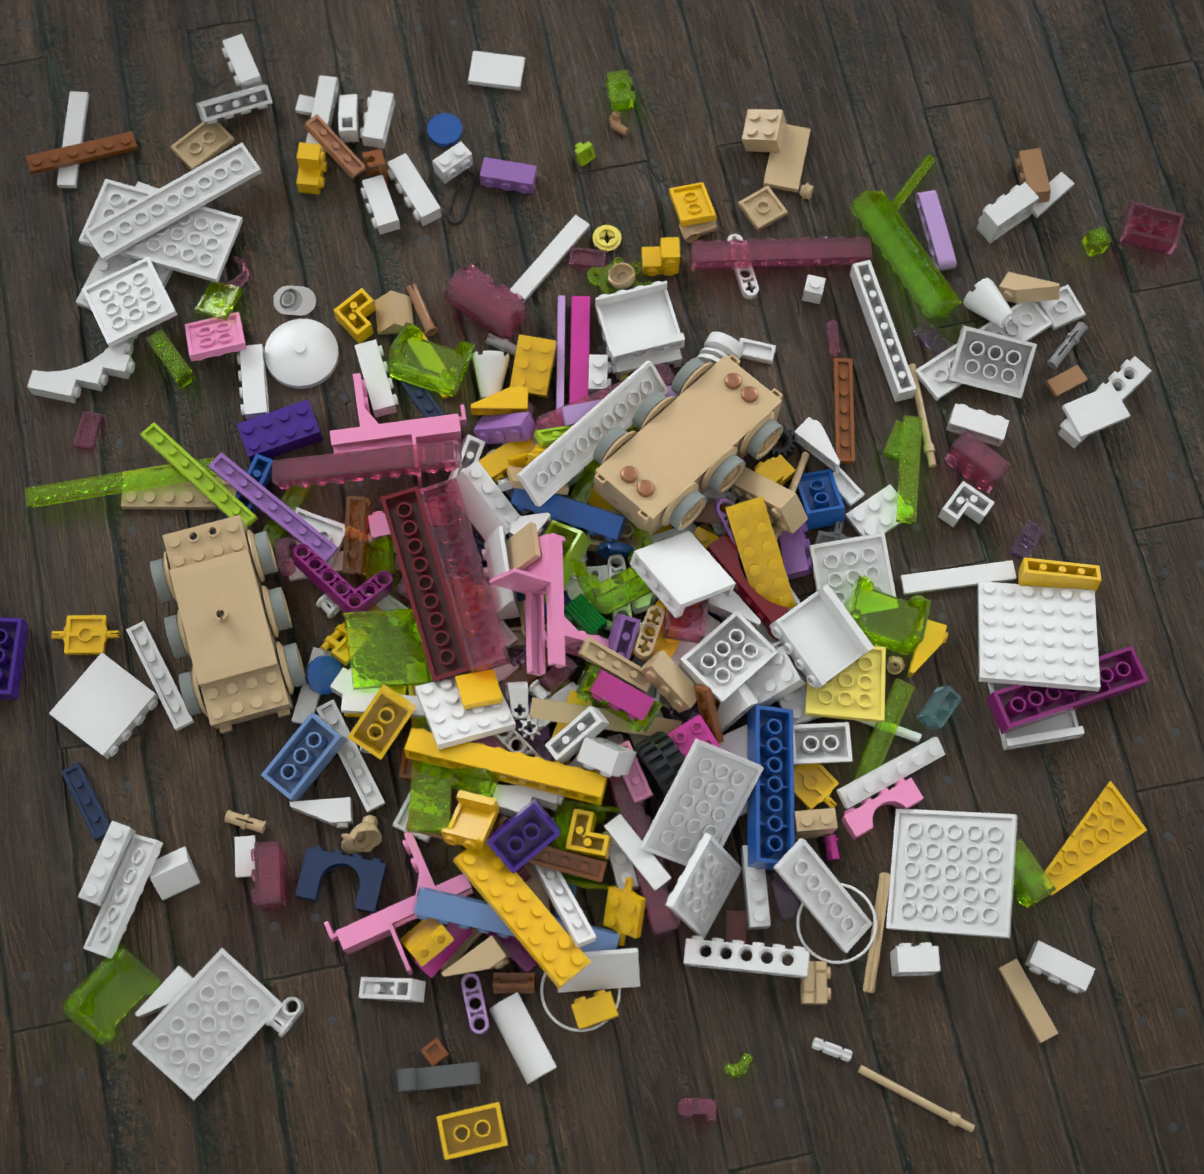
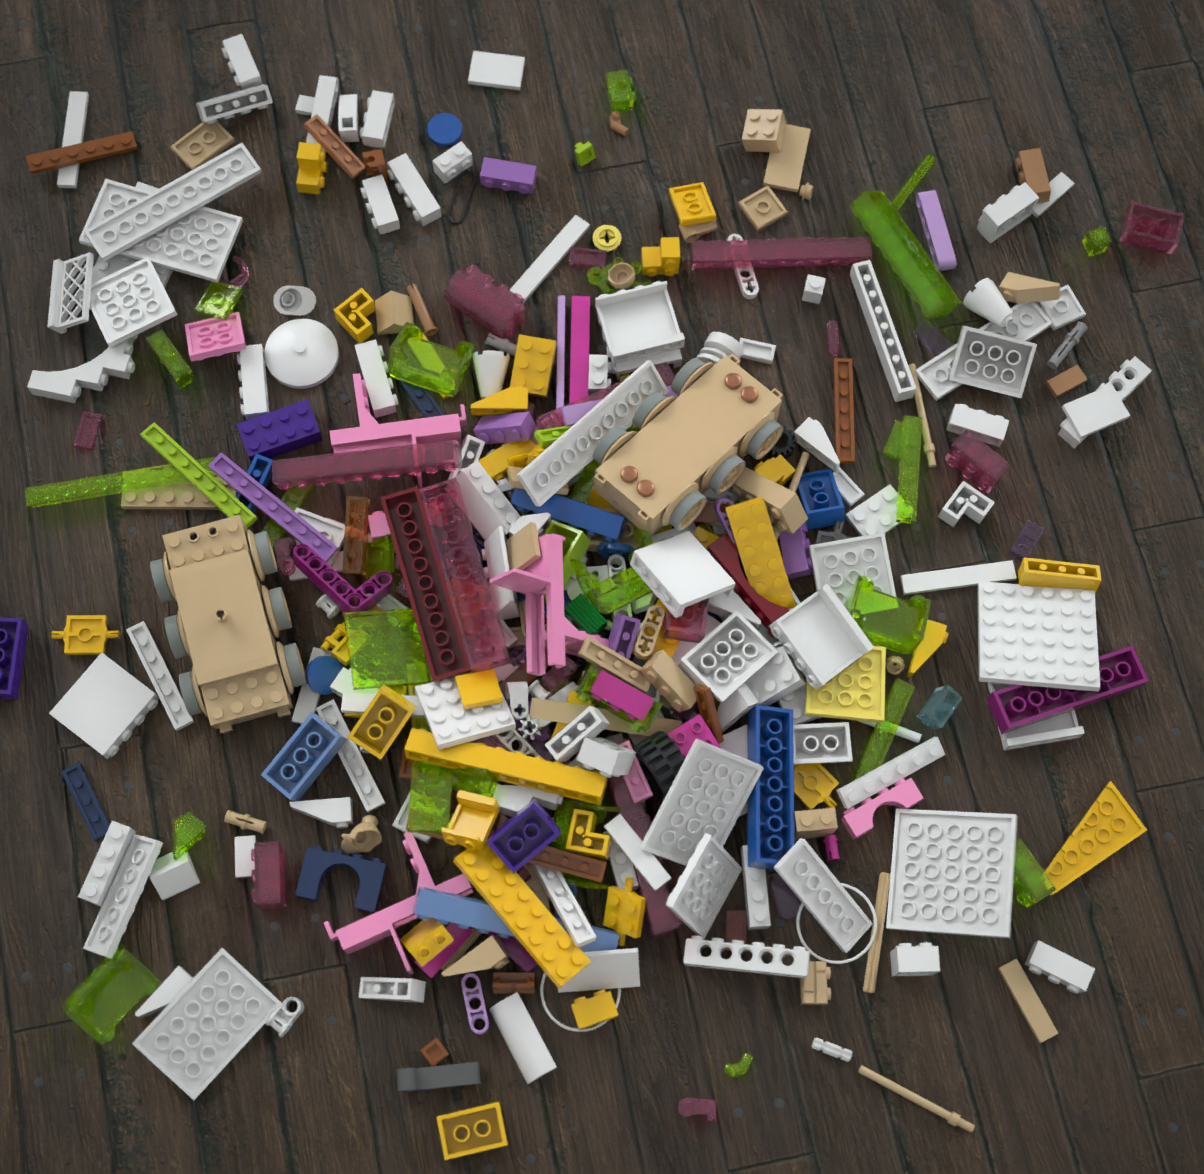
none -> white fence [47,252,94,334]
none -> clear neon green slope [172,811,207,861]

